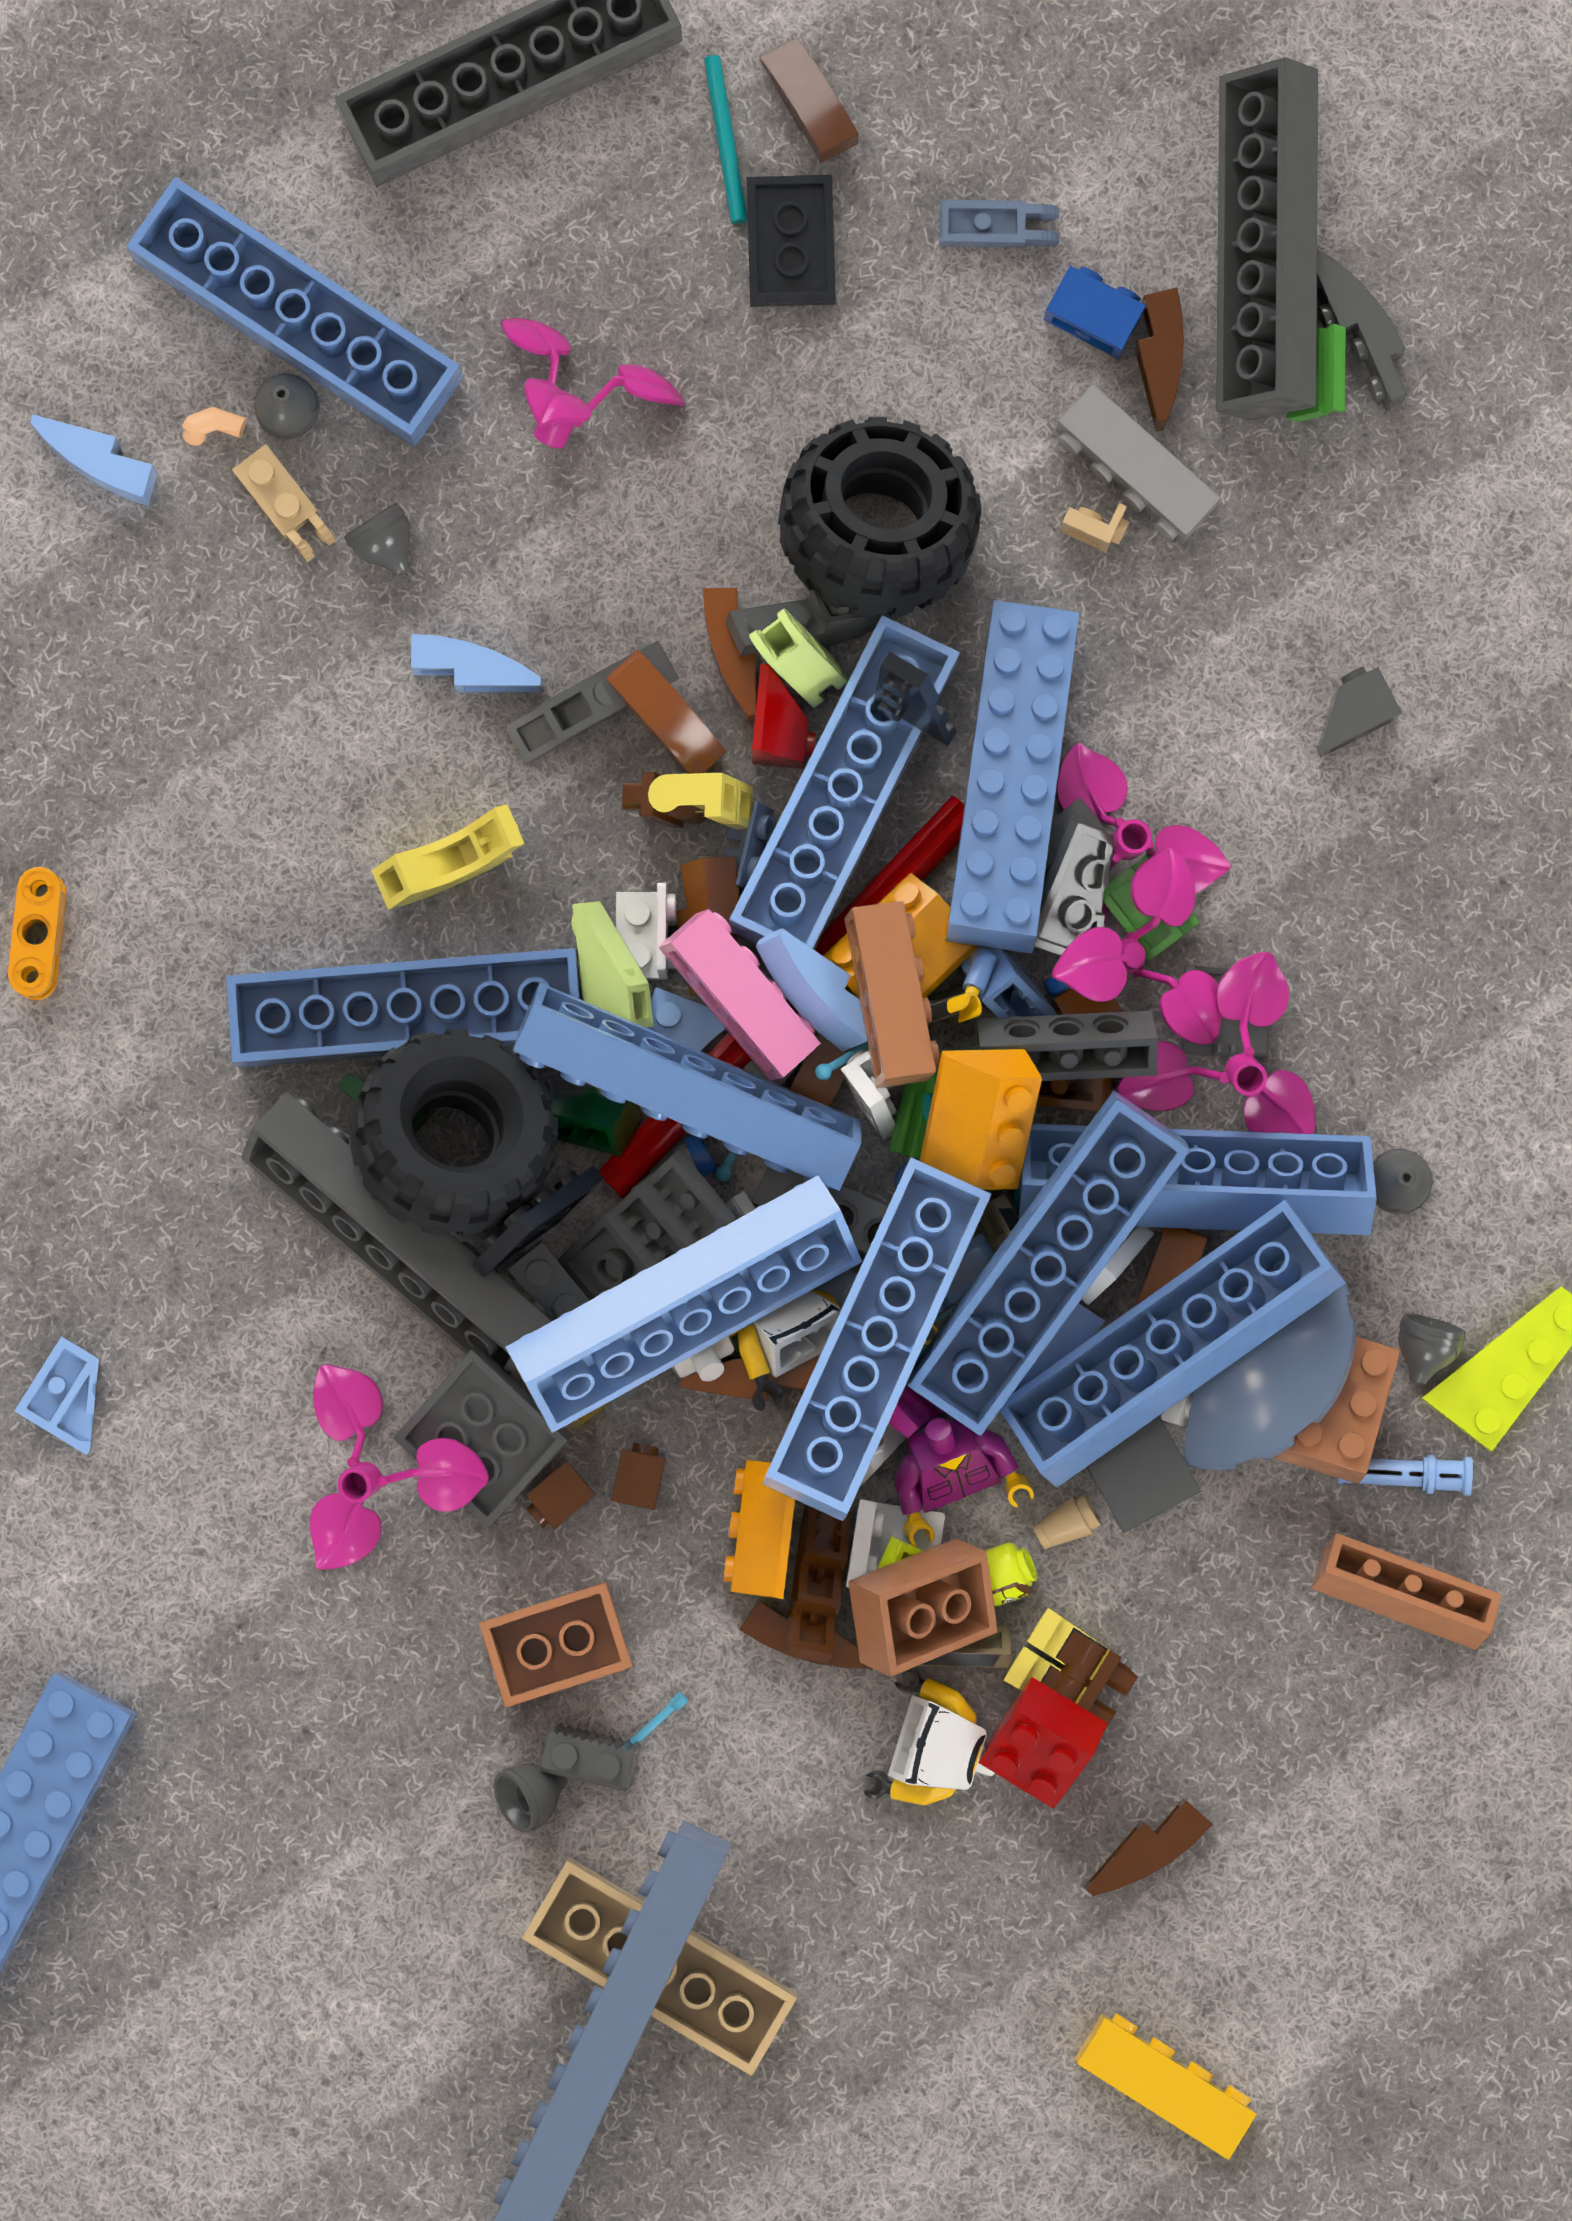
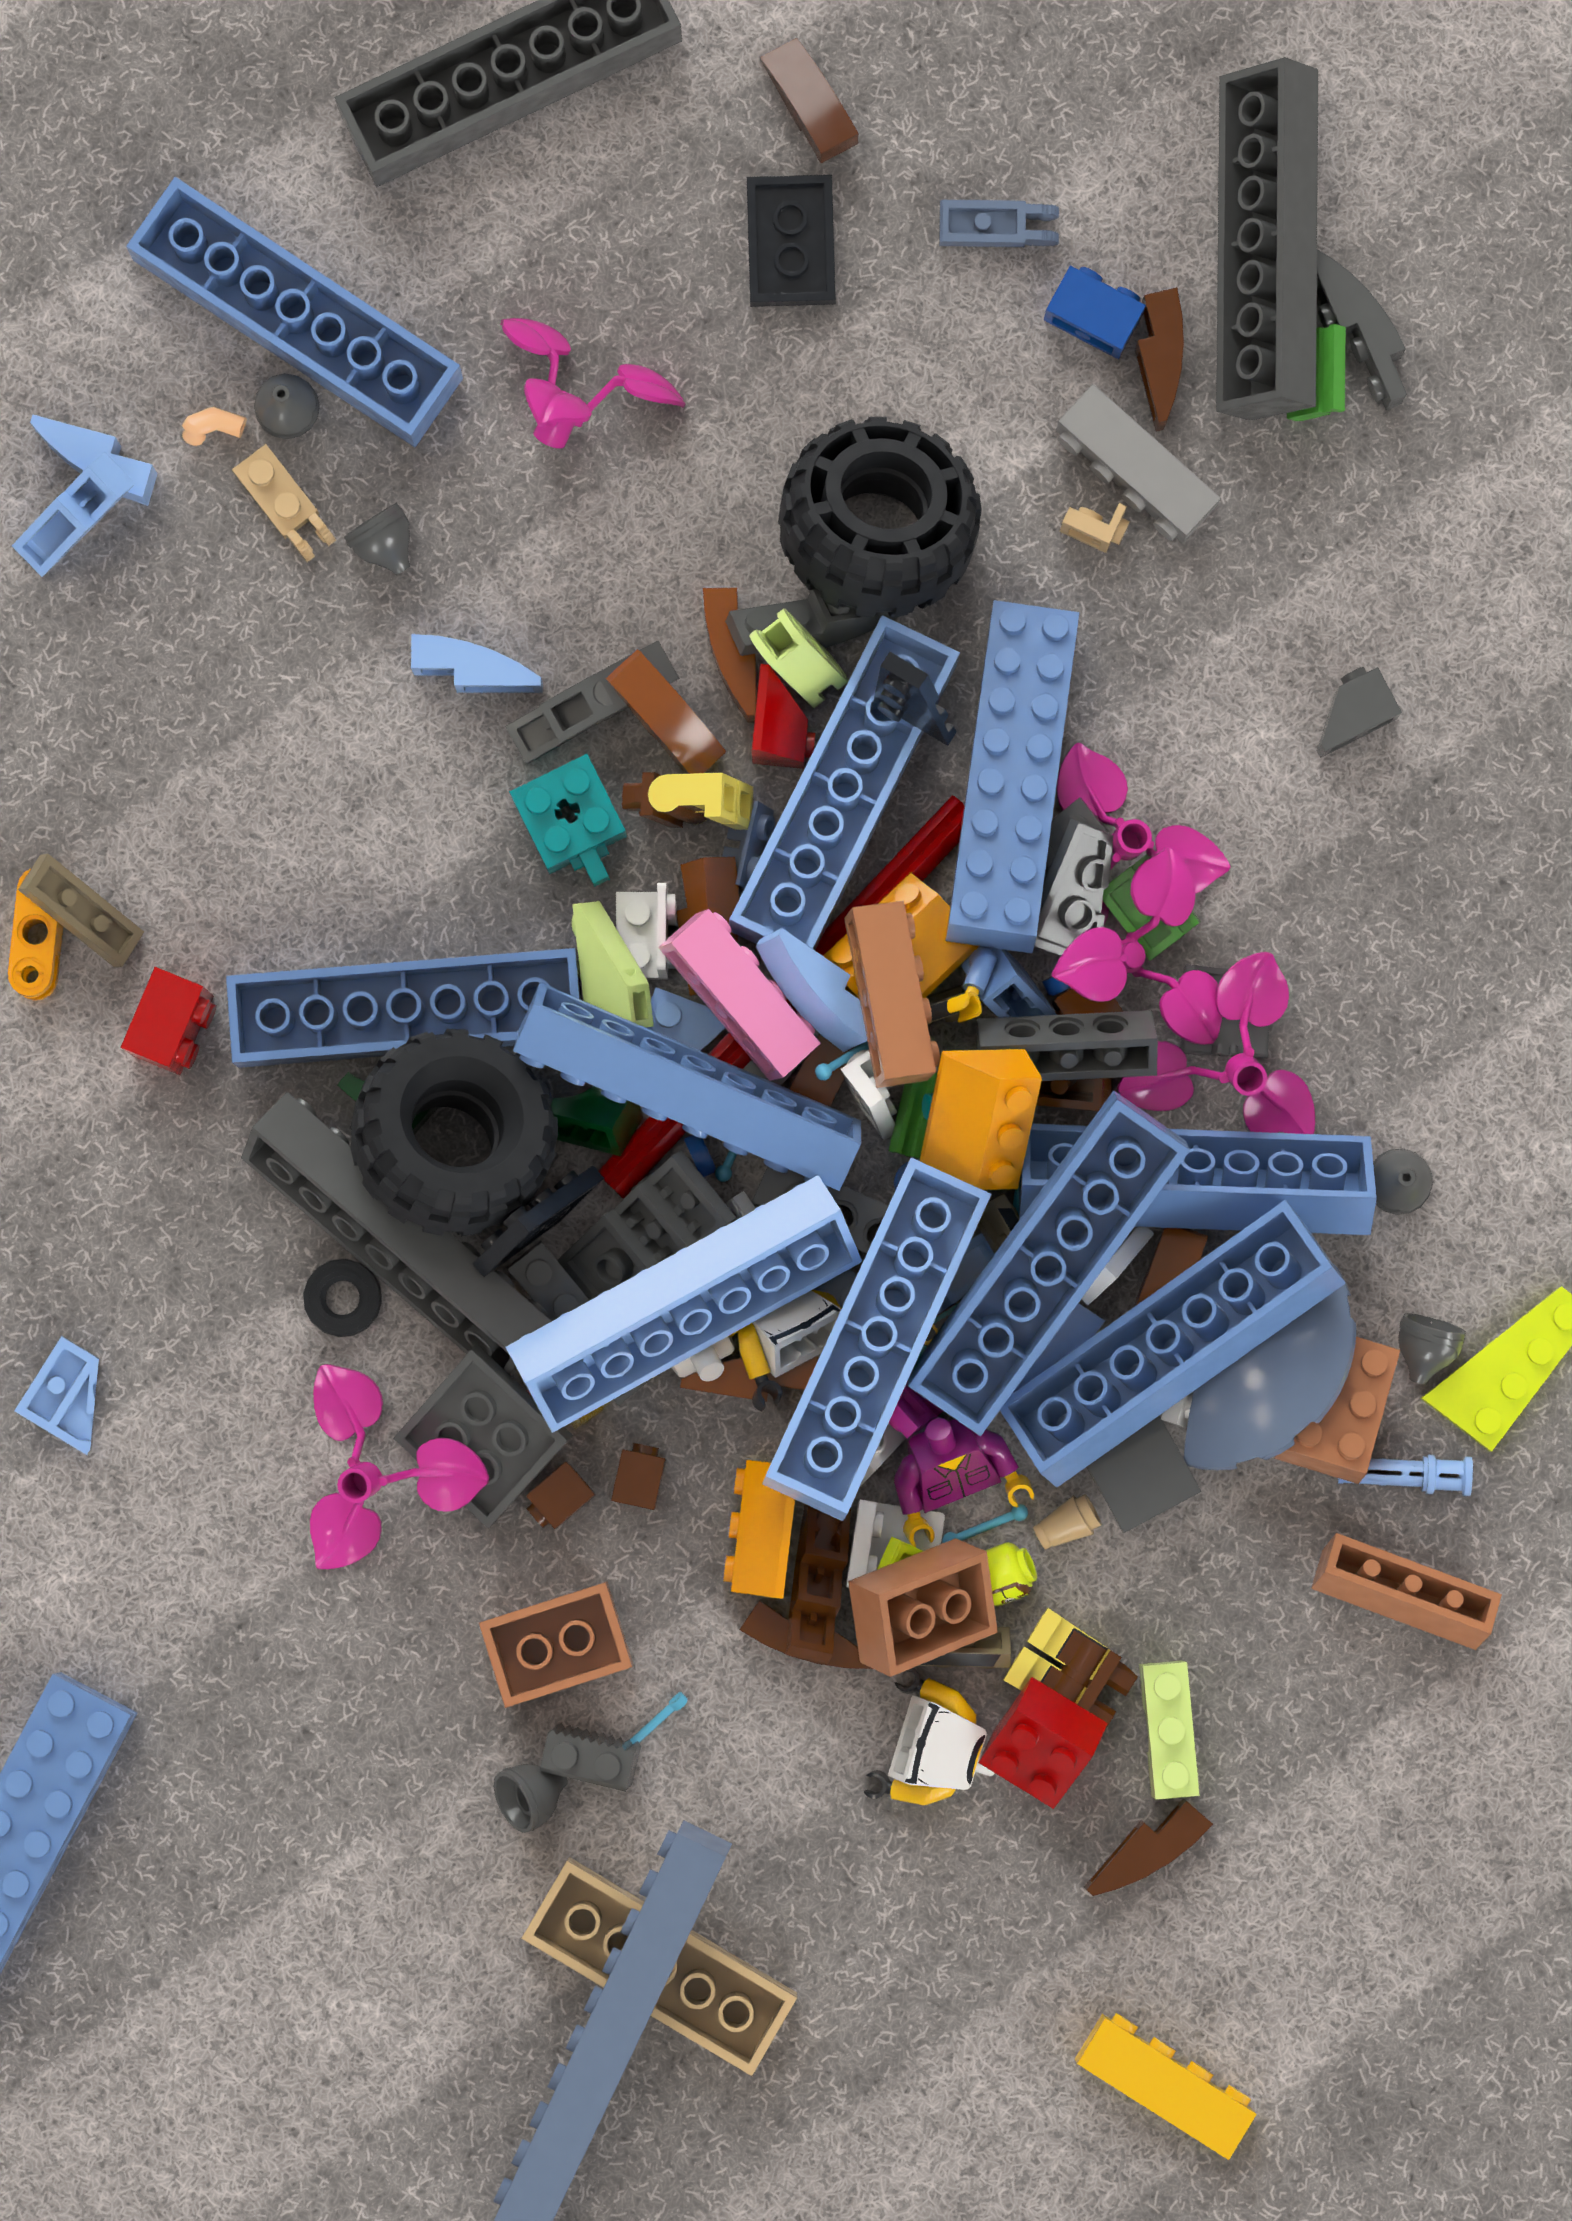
light yellow arch [371,804,525,910] -> none
teal bar [704,55,748,224] -> none
none -> light blue slope [12,452,135,577]
none -> dark tan plate [18,854,144,967]
none -> red brick [120,967,217,1075]
none -> black tyre [303,1259,382,1337]
none -> teal hinge [509,754,627,887]
none -> medium azure hinge [942,1504,1028,1543]
none -> yellowish green arch [1139,1661,1200,1800]

